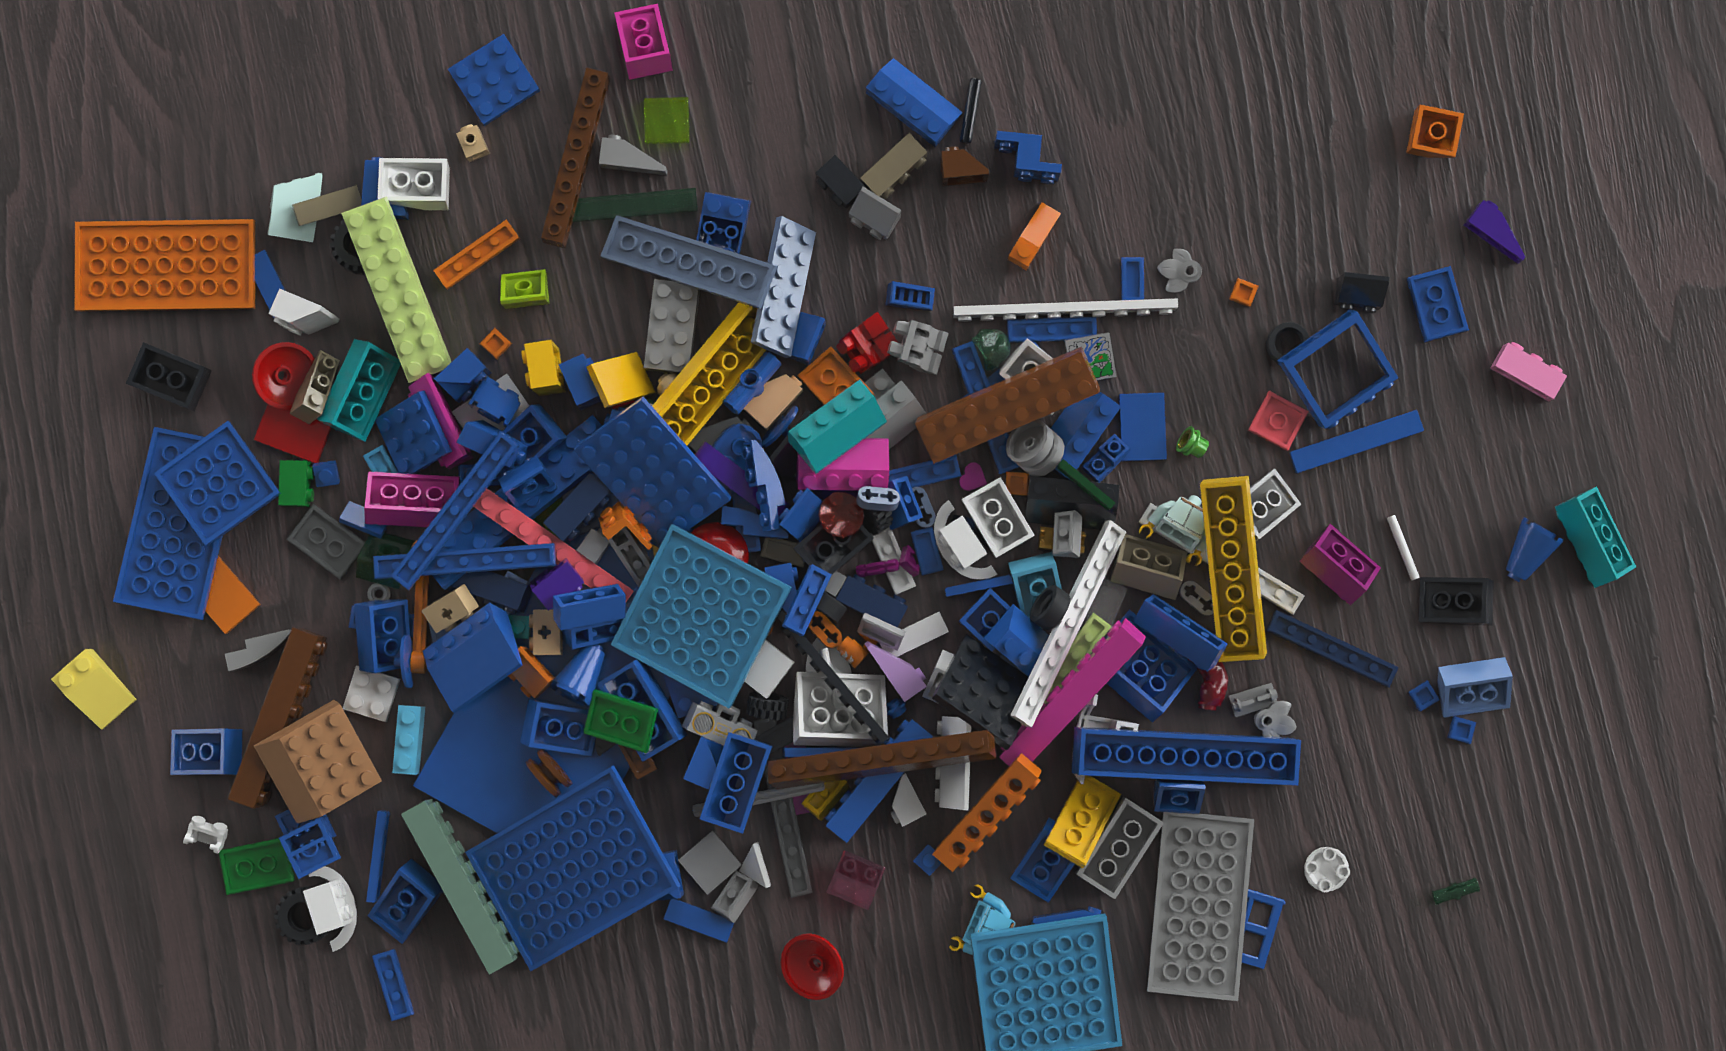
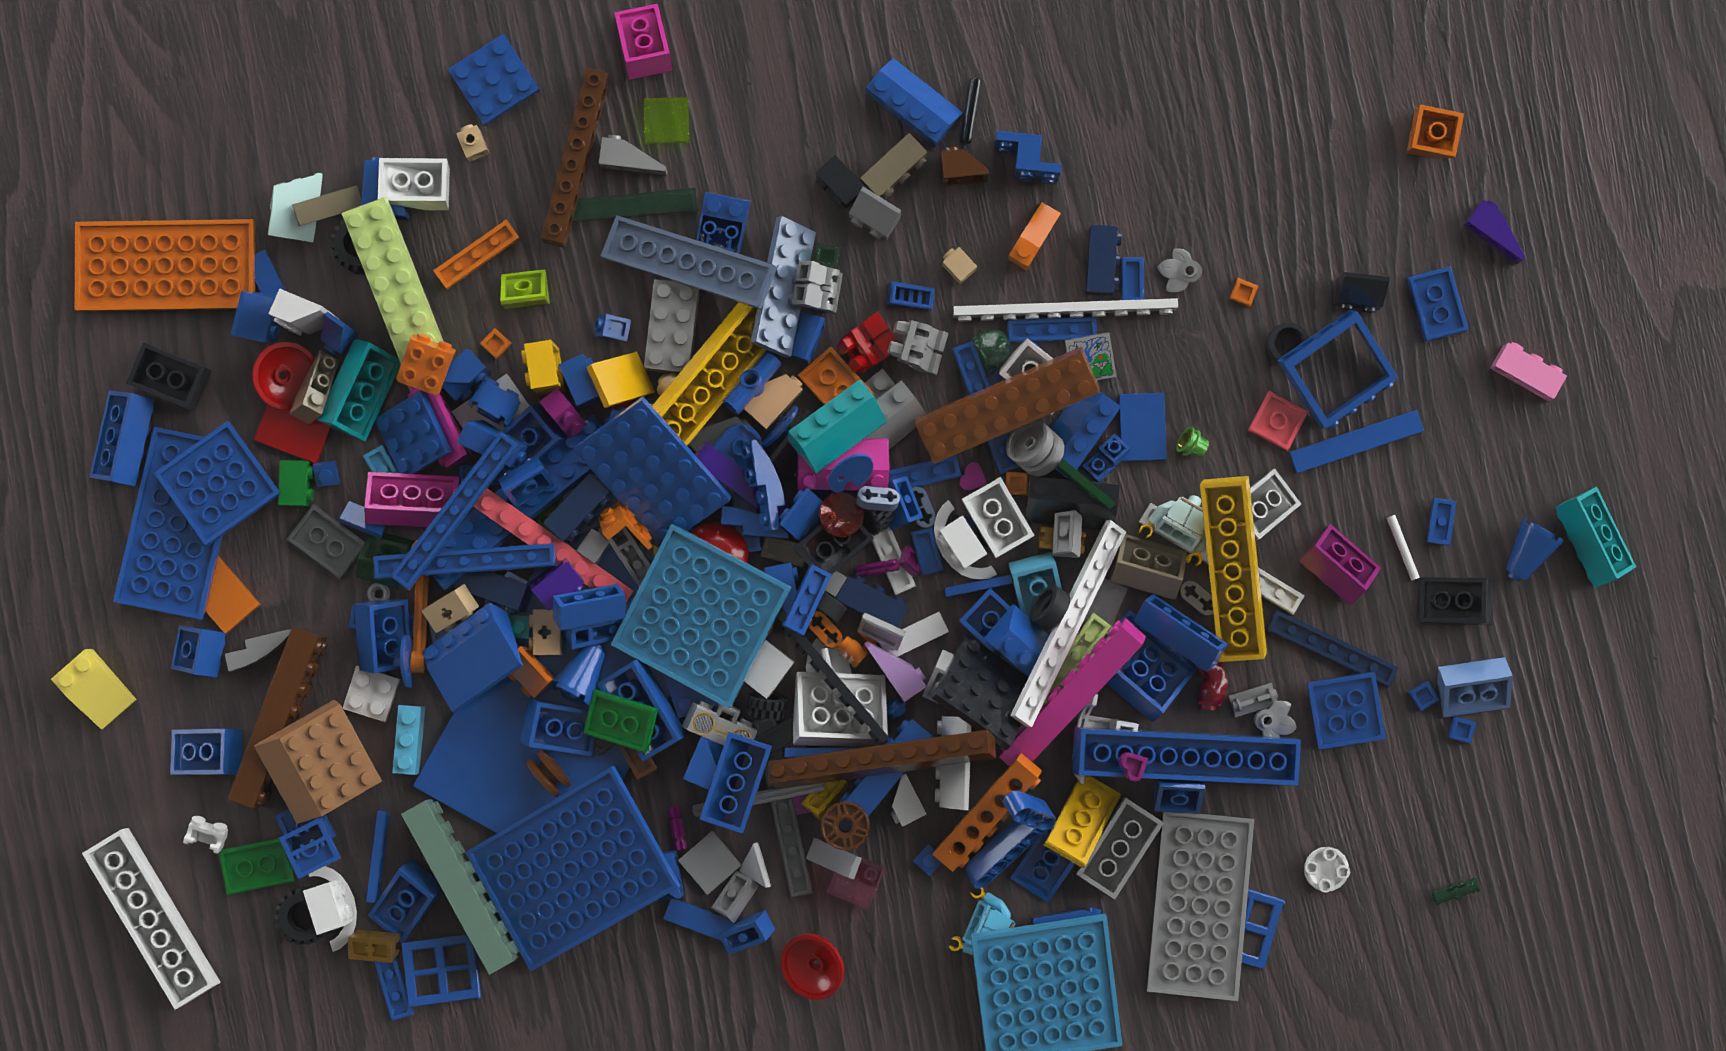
none -> white brick [82,828,221,1010]
none -> blue slope [89,390,155,486]
none -> blue slope [171,625,226,677]
none -> blue slope [230,291,280,343]
none -> blue slope [321,312,359,355]
none -> pearl gold hinge [348,930,401,963]
none -> orange bracket [396,333,456,395]
none -> blue window [402,934,481,1007]
none -> magenta brick [540,388,587,439]
none -> bracket [594,314,631,342]
none -> magenta axle [668,806,687,851]
none -> blue slope [719,910,775,955]
none -> light grey hips [791,261,843,313]
none -> light grey tile [806,838,862,880]
none -> clear green brick [815,243,841,270]
none -> reddish brown wheel [821,801,870,851]
none -> blue piece [828,454,874,493]
none -> tan brick [942,247,977,284]
none -> blue beam [964,791,1056,889]
none -> dark blue brick [1085,224,1122,296]
none -> magenta tile [1119,752,1148,782]
none -> blue plate [1307,672,1386,750]
none -> blue plate [1426,498,1457,546]

